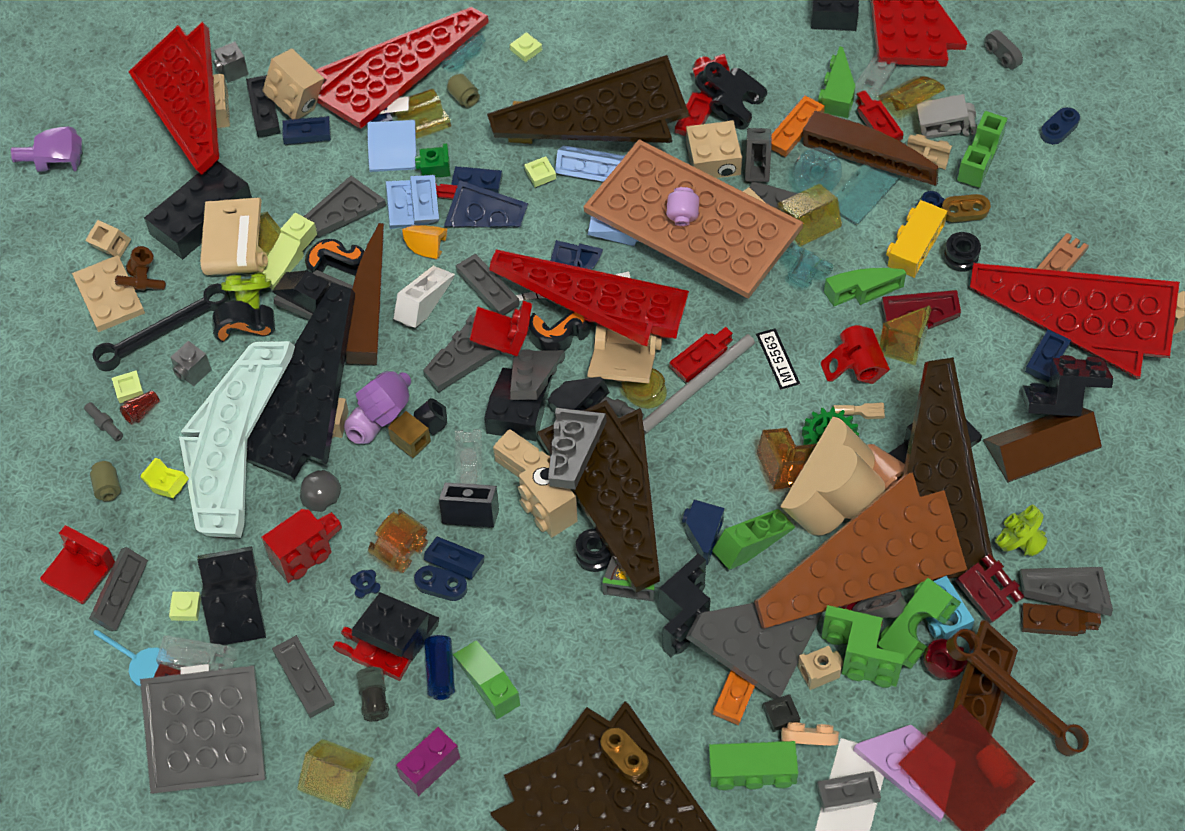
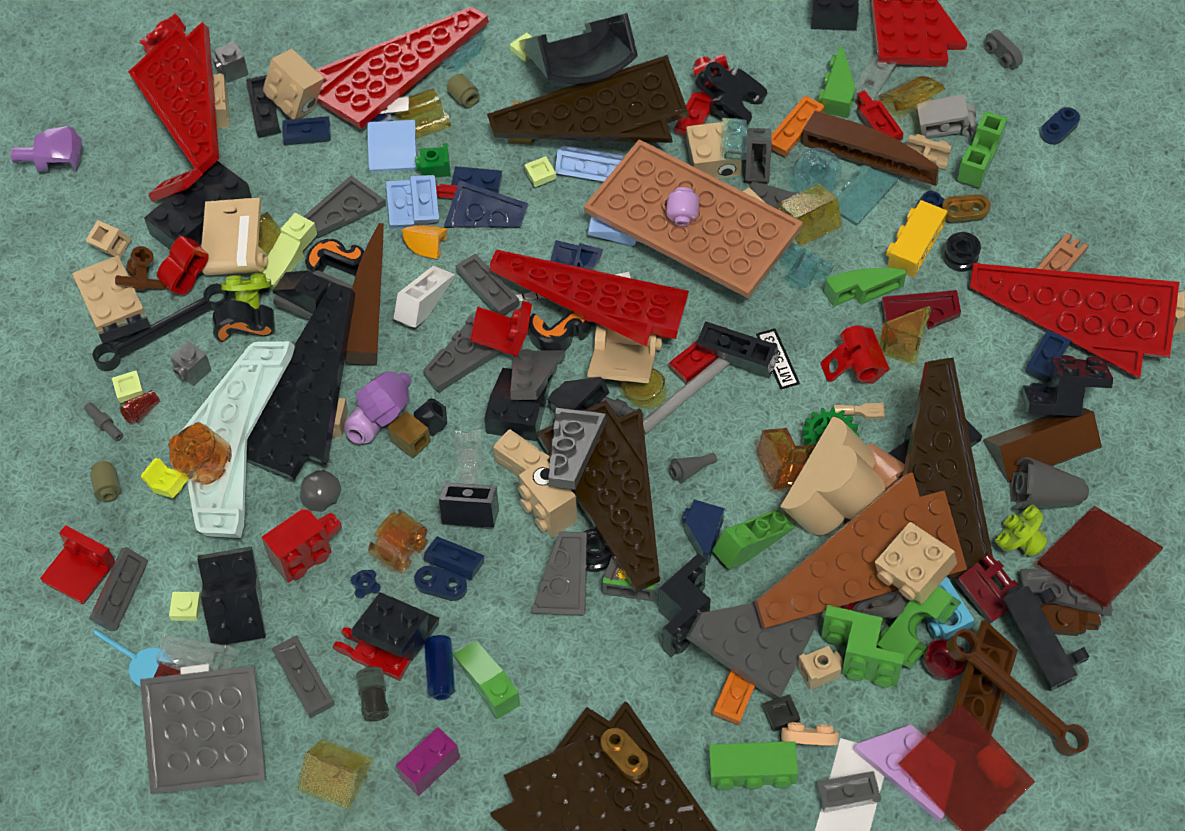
none -> black plate [99,313,151,344]
none -> red animal [139,13,186,53]
none -> red tile [148,168,203,202]
none -> red brick [157,235,209,295]
none -> clear orange brick [168,422,232,485]
none -> black windscreen [519,13,638,84]
none -> dark grey wing [530,531,588,615]
none -> dark grey cone [669,452,717,483]
none -> black slope [696,321,779,378]
none -> clear light blue plate [721,118,747,160]
none -> tan brick [875,522,957,604]
none -> black brick [1003,585,1090,691]
none -> dark grey cone [1010,457,1089,510]
none -> clear red piece [1037,506,1163,607]

